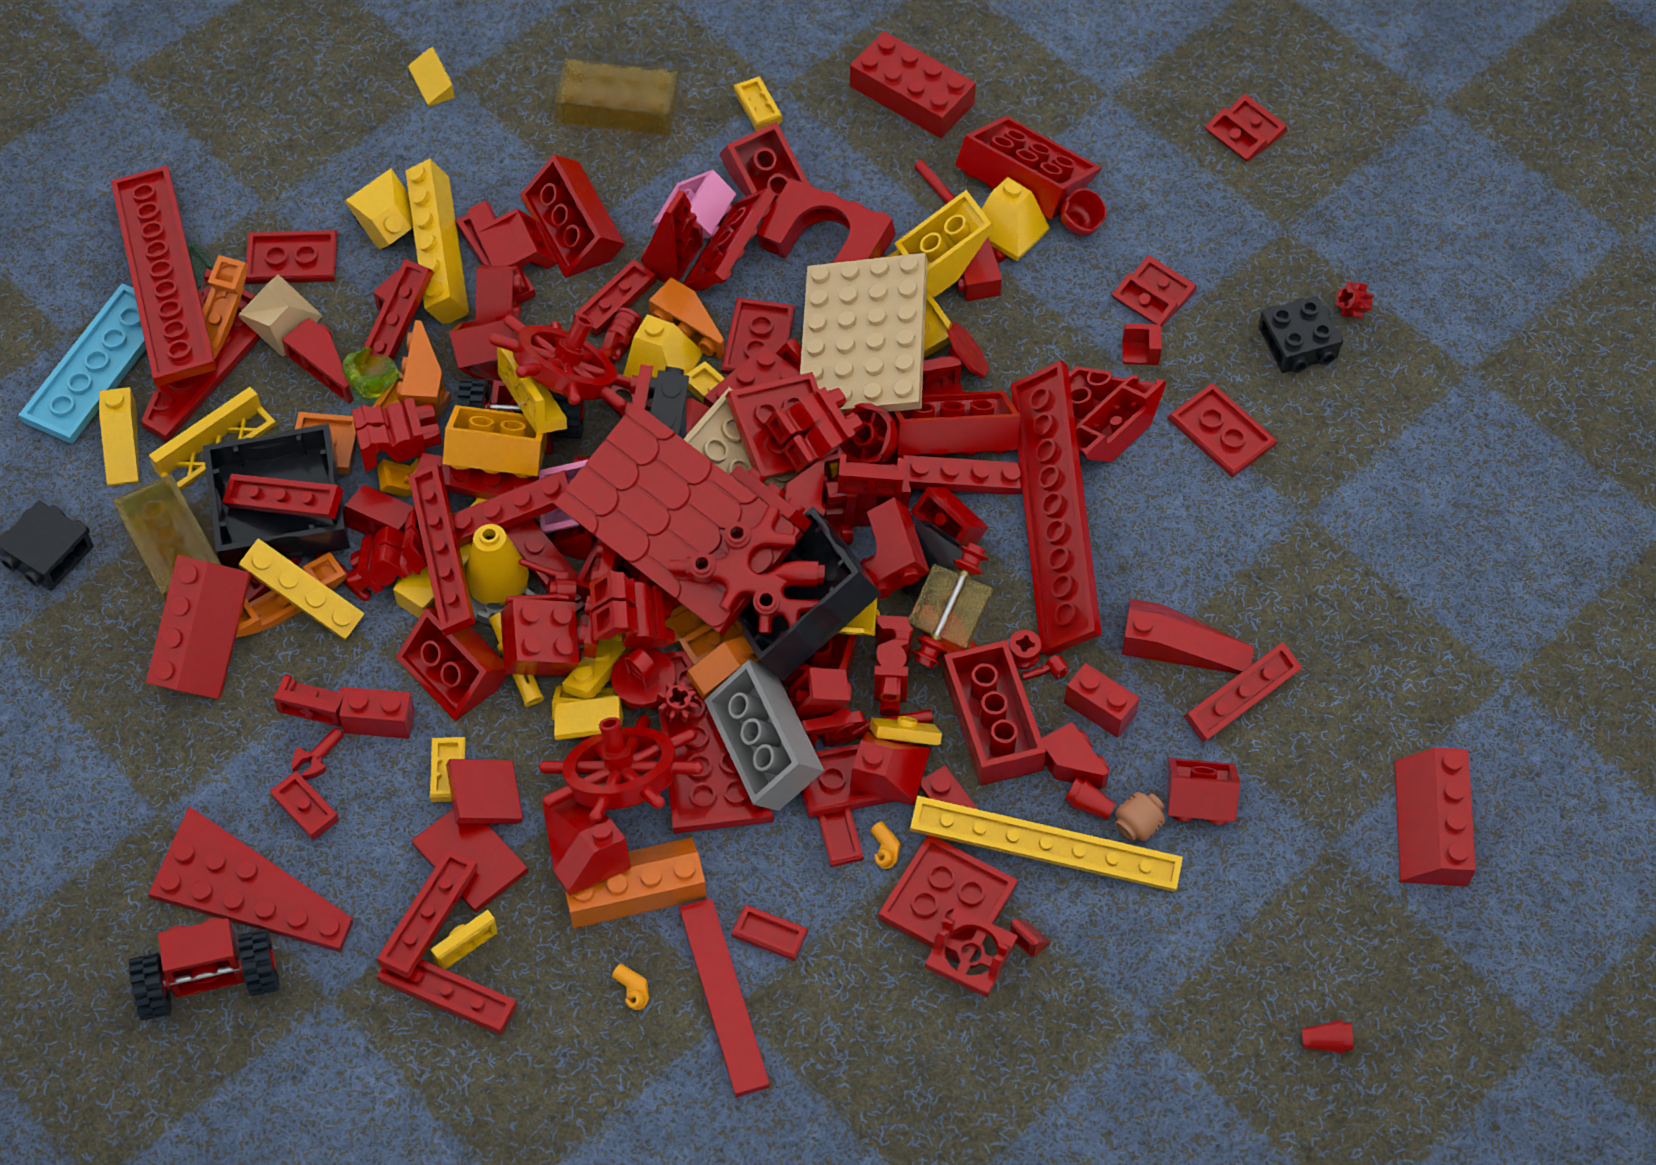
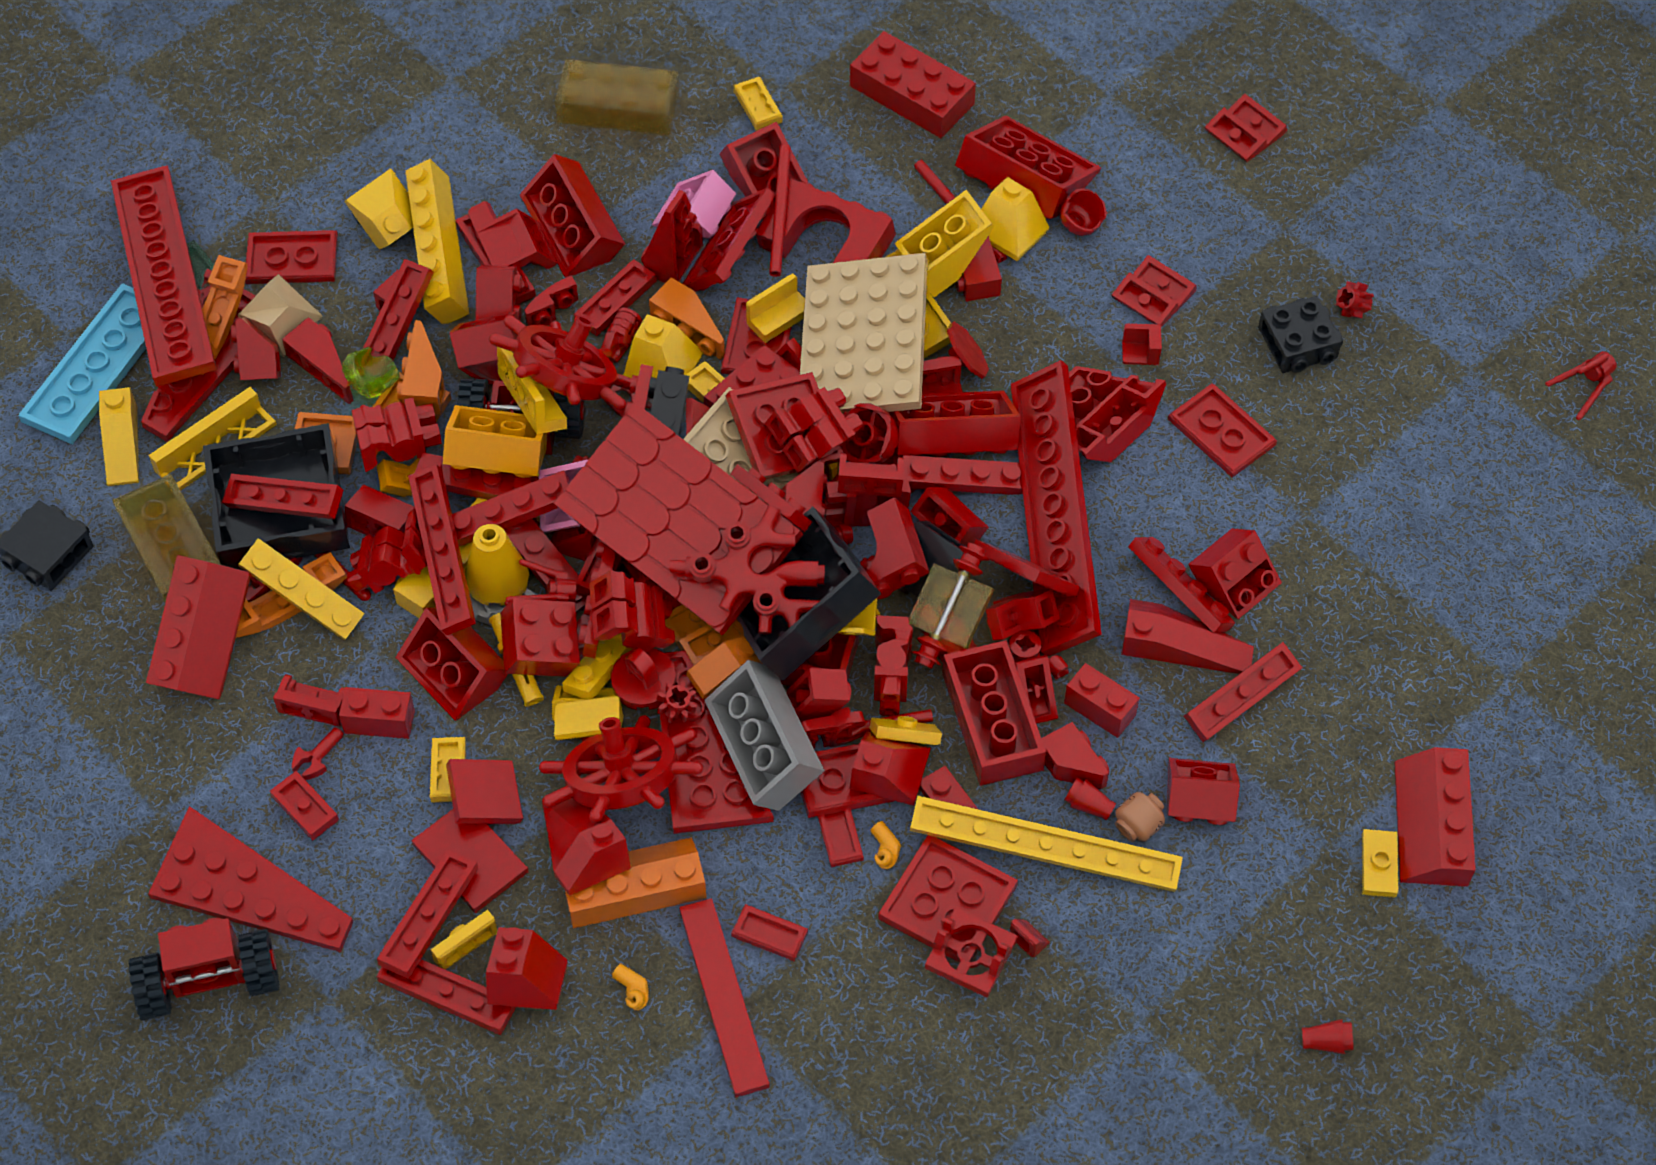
yellow slope [408,47,455,107] -> none
none -> red slope [231,318,281,380]
none -> red slope [486,927,568,1010]
none -> red slope [524,275,578,326]
none -> yellow panel [746,273,805,343]
none -> red piece [769,145,791,277]
none -> red tile [974,539,1081,597]
none -> red brick [985,589,1060,641]
none -> red slope [1015,655,1059,724]
none -> red plate [1128,537,1236,633]
none -> red slope [1188,528,1282,619]
none -> yellow plate [1362,829,1398,897]
none -> red plant [1545,351,1617,420]

